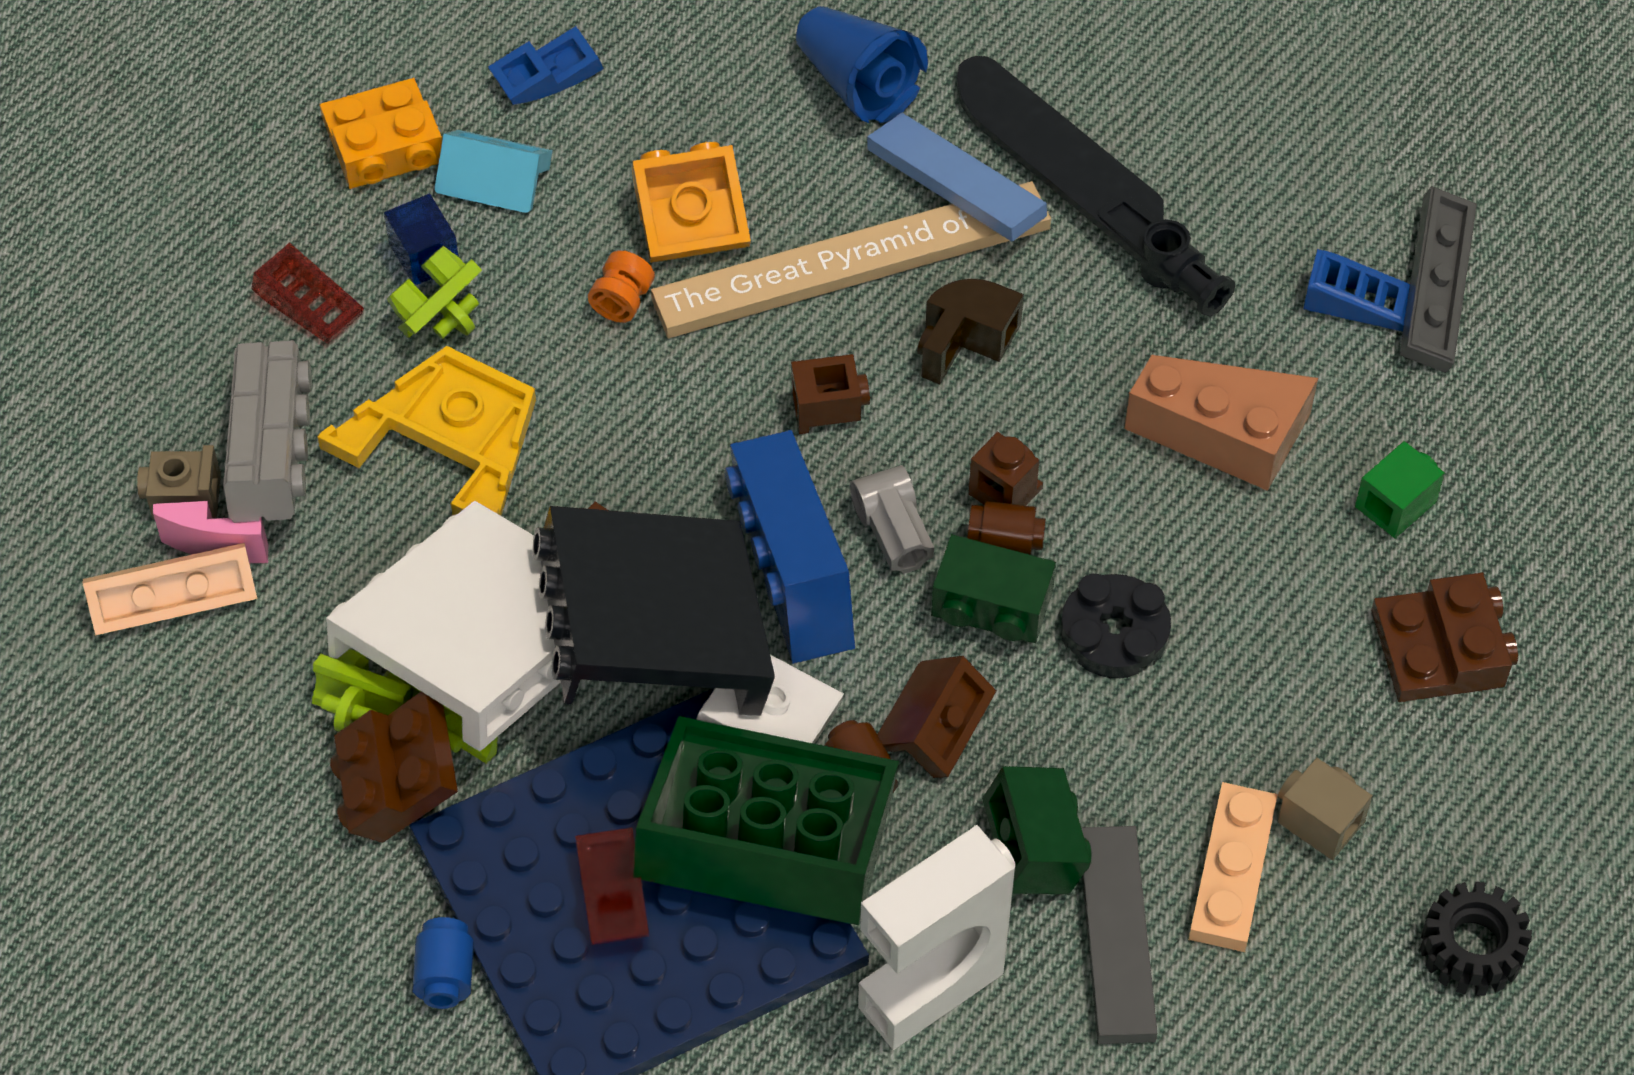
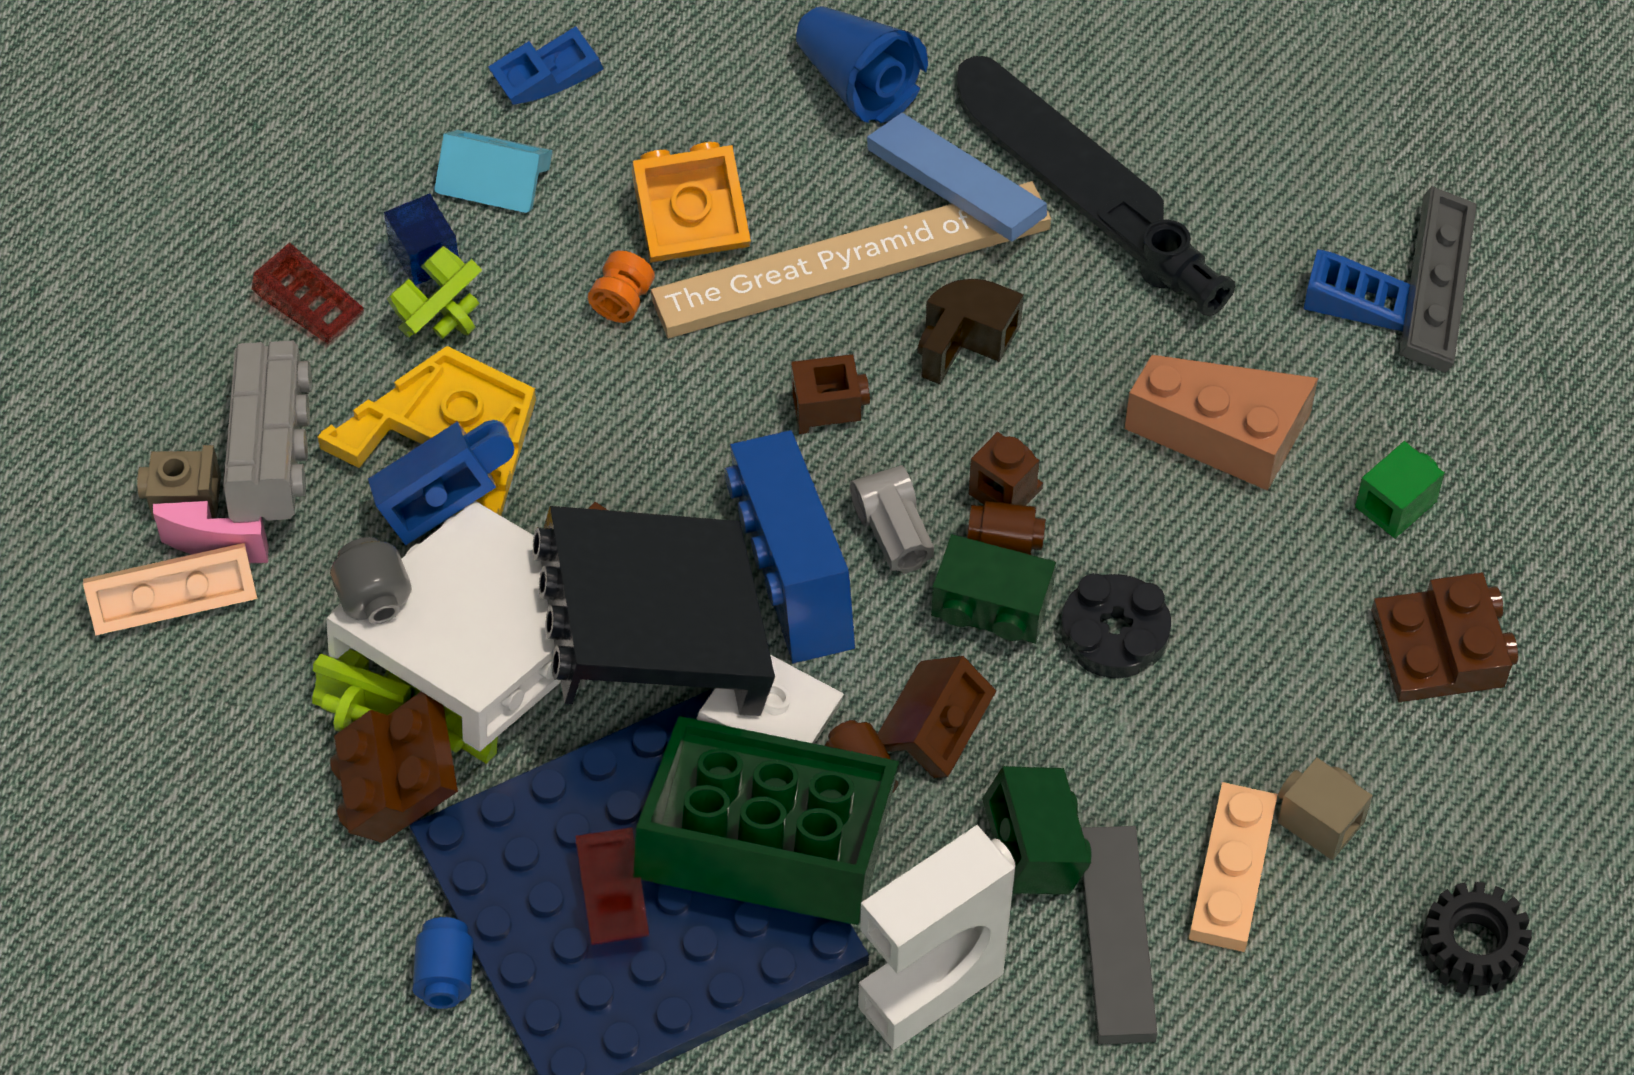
light orange plate [320,78,442,189] -> none
none -> dark grey head [330,537,412,624]
none -> blue brick [368,420,514,546]

